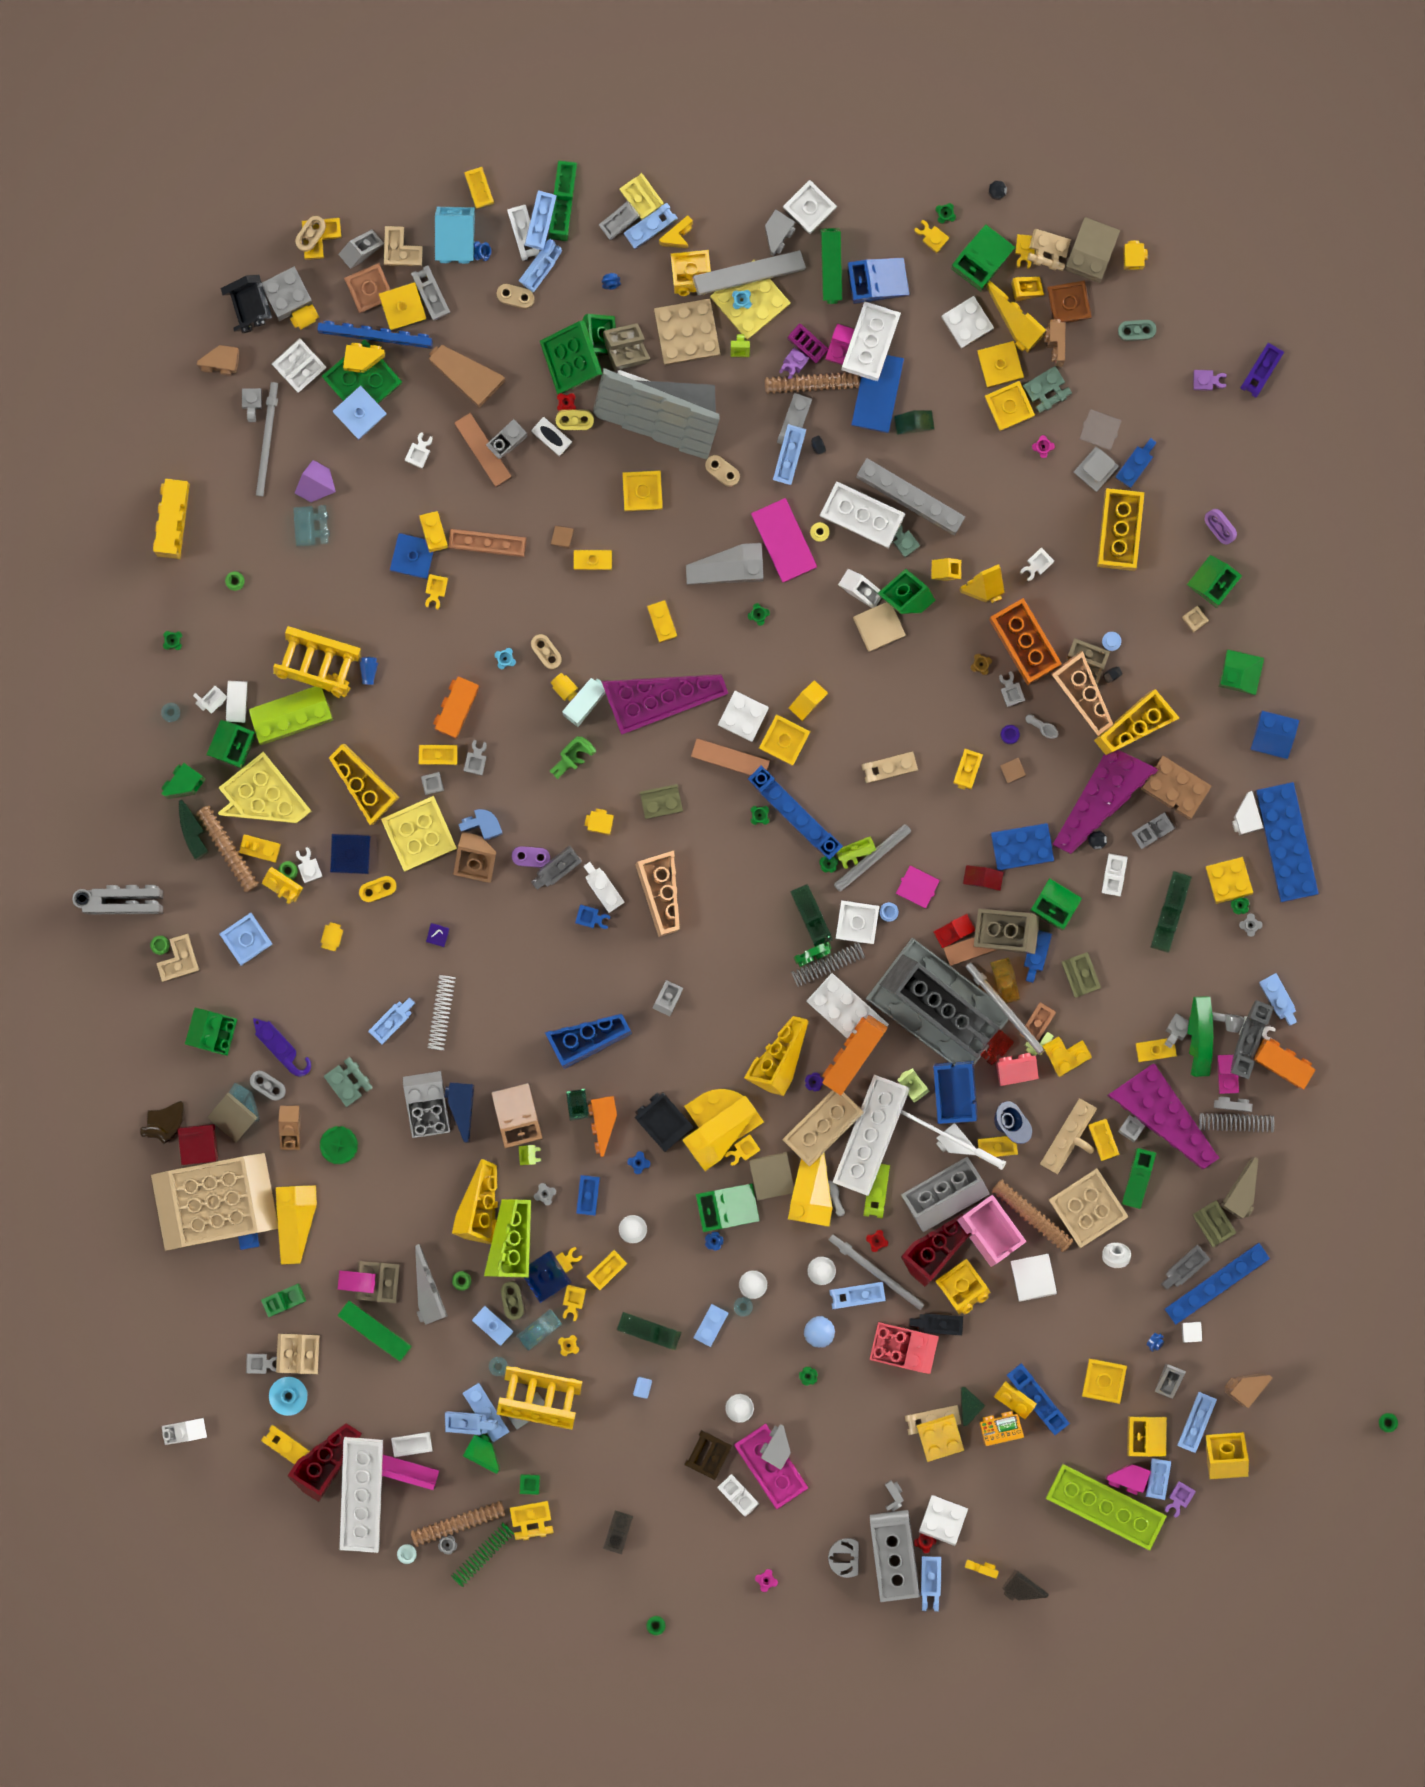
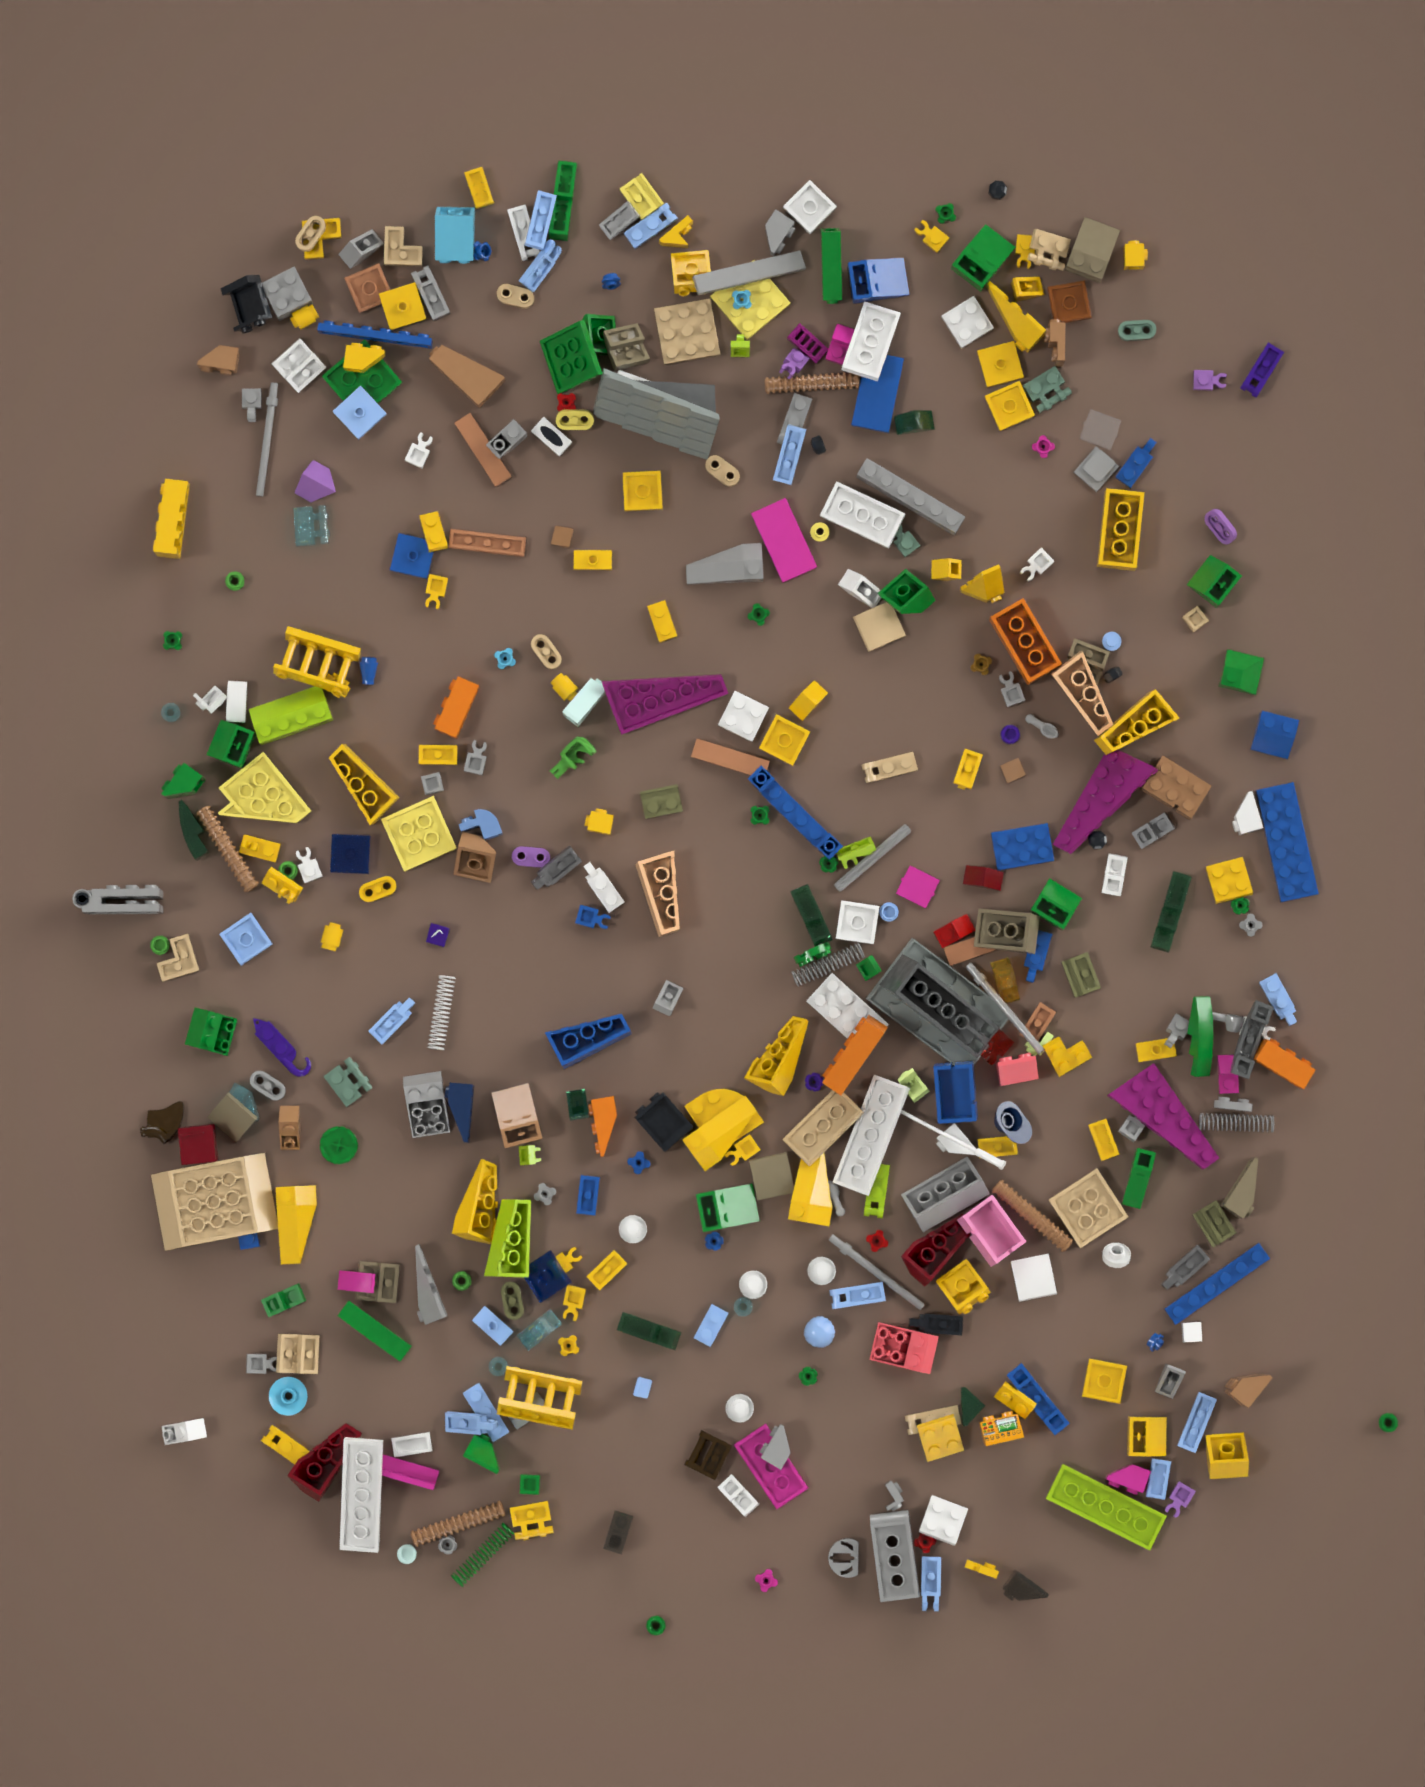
tan plate [1040,1098,1097,1175] -> none
none -> green plate [856,955,882,981]

